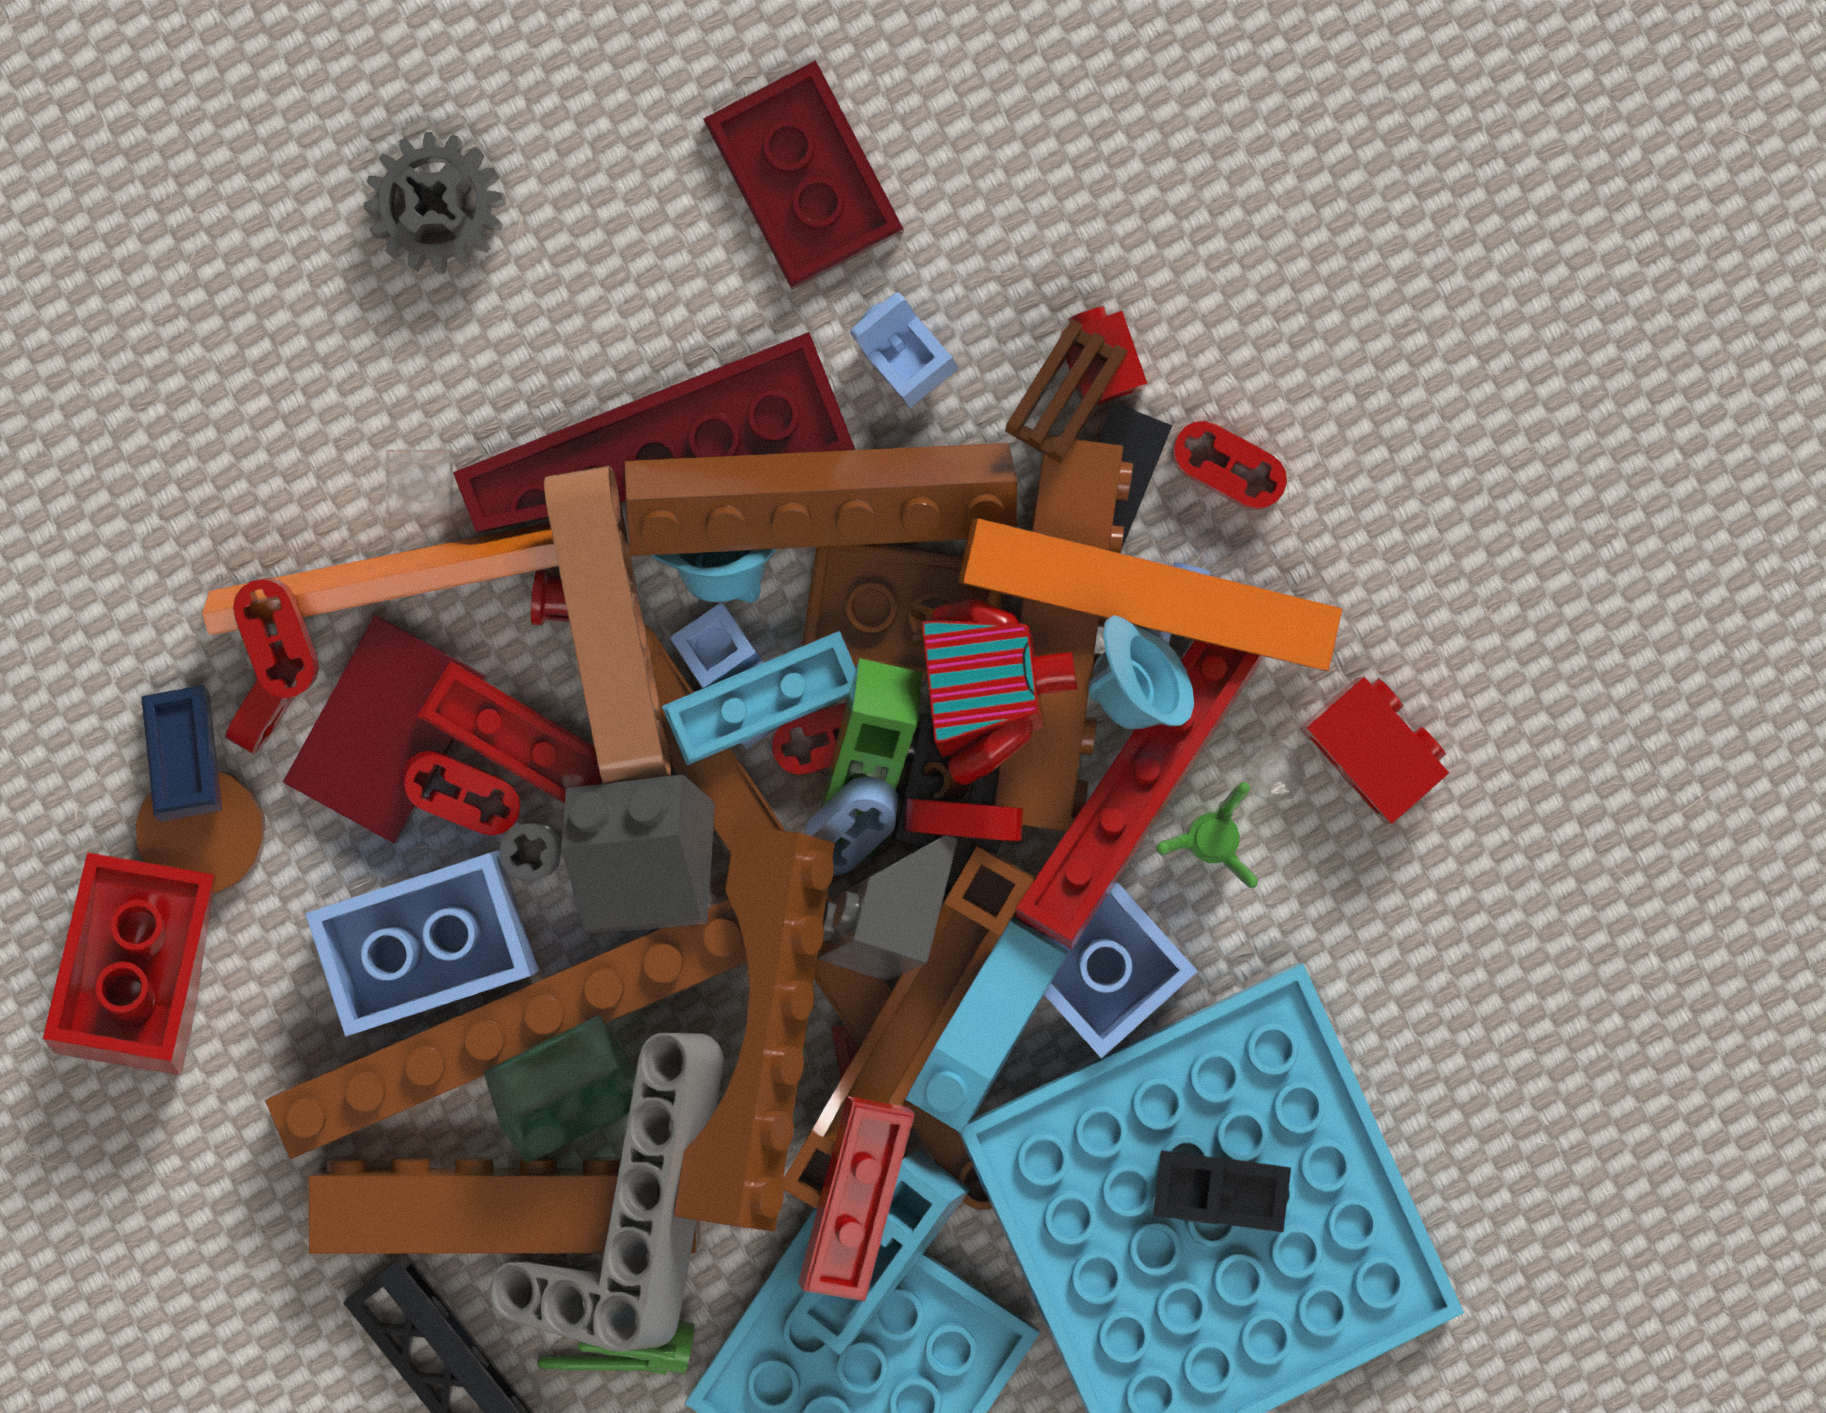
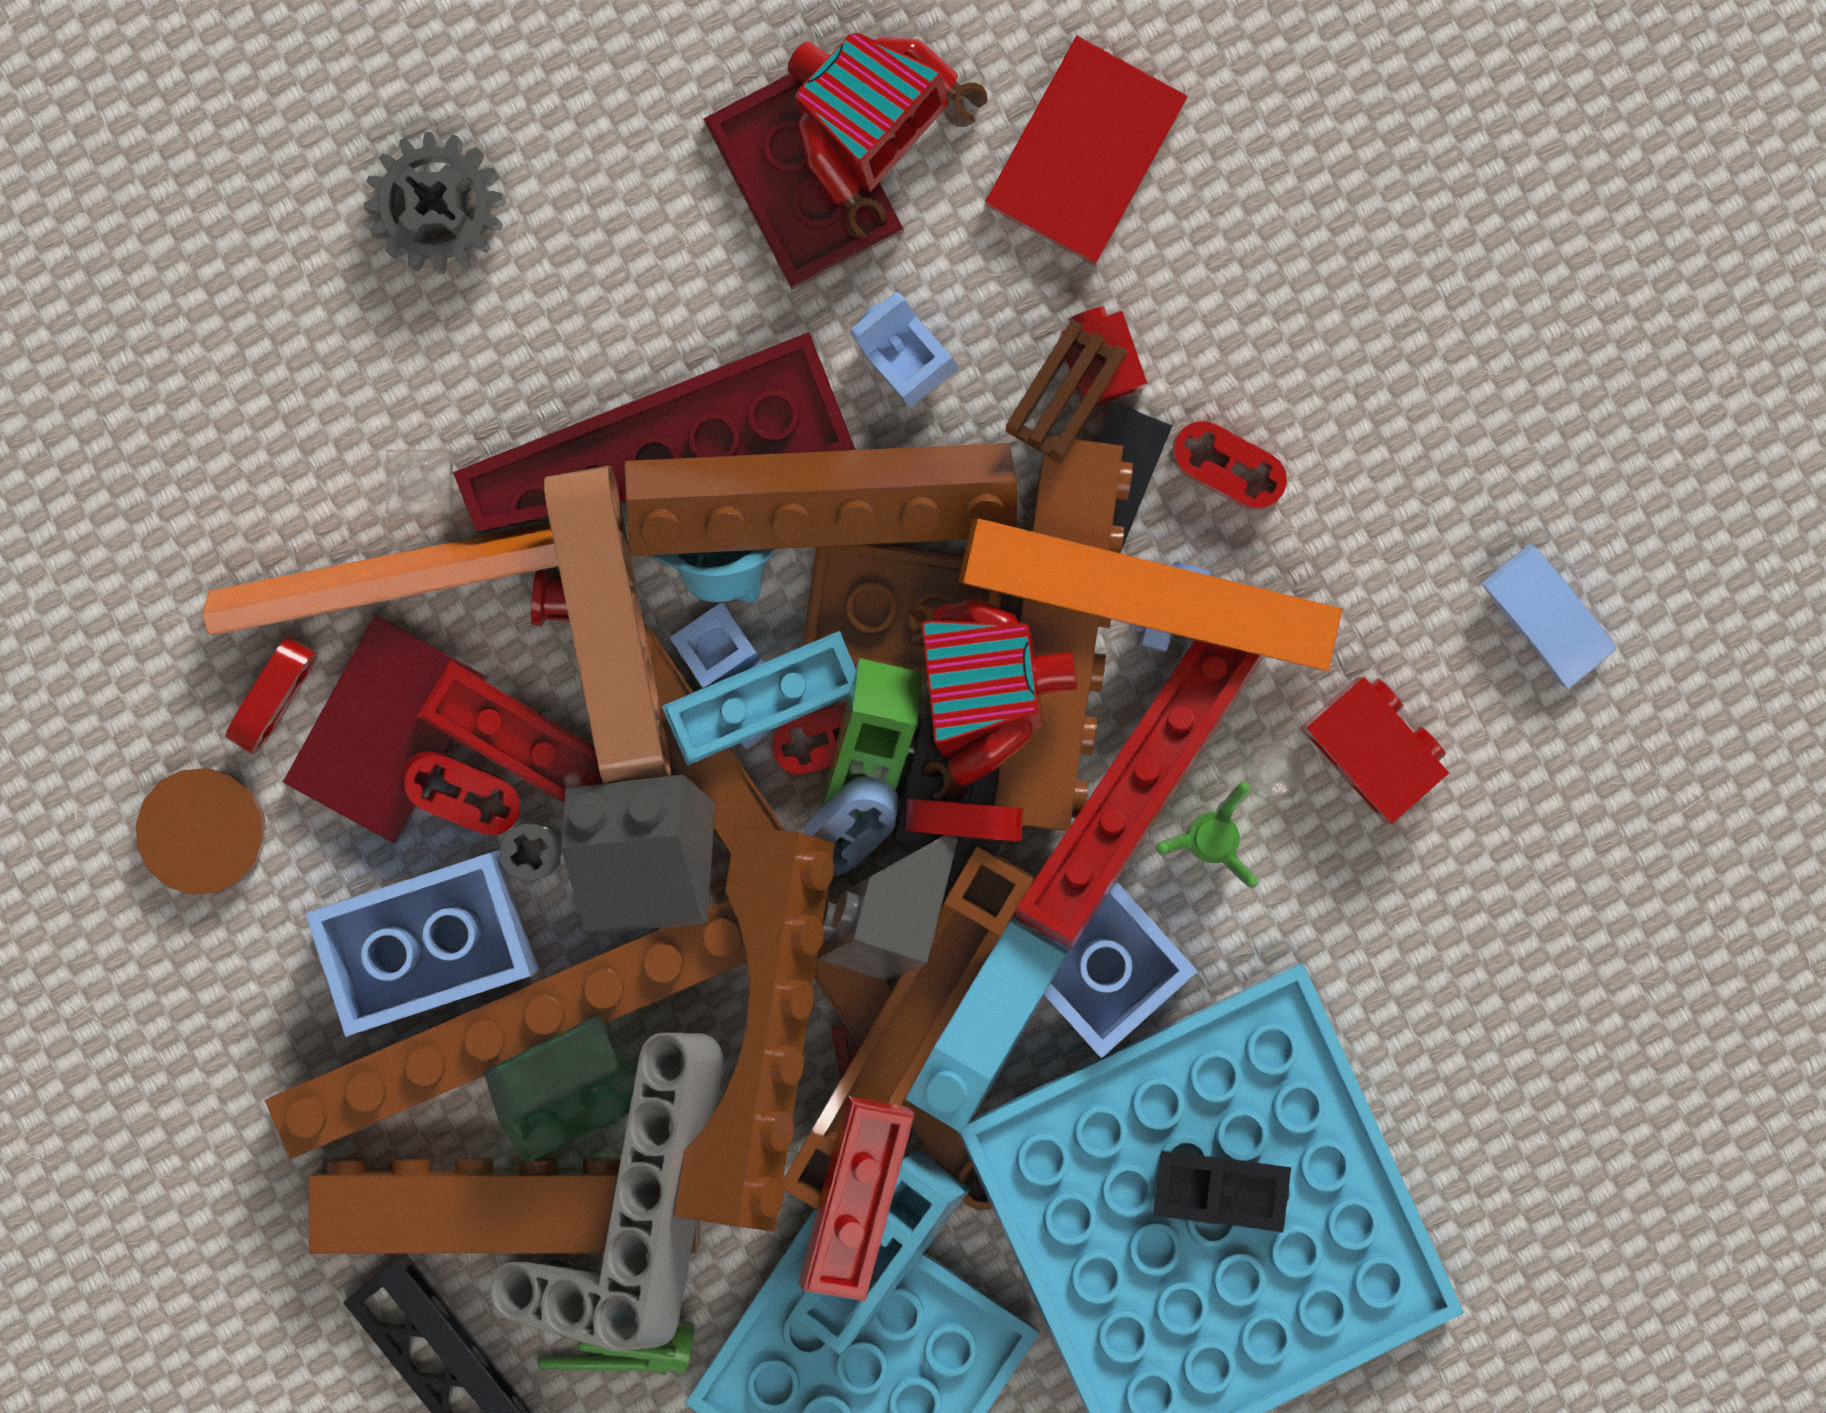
red slope [42,852,216,1076] -> none
dark blue tile [141,685,222,822] -> none
red beam [233,577,319,699] -> none
medium azure piece [1087,615,1194,729] -> none
none -> red torso [787,33,988,238]
none -> red tile [984,35,1188,266]
none -> light blue slope [1481,543,1617,689]

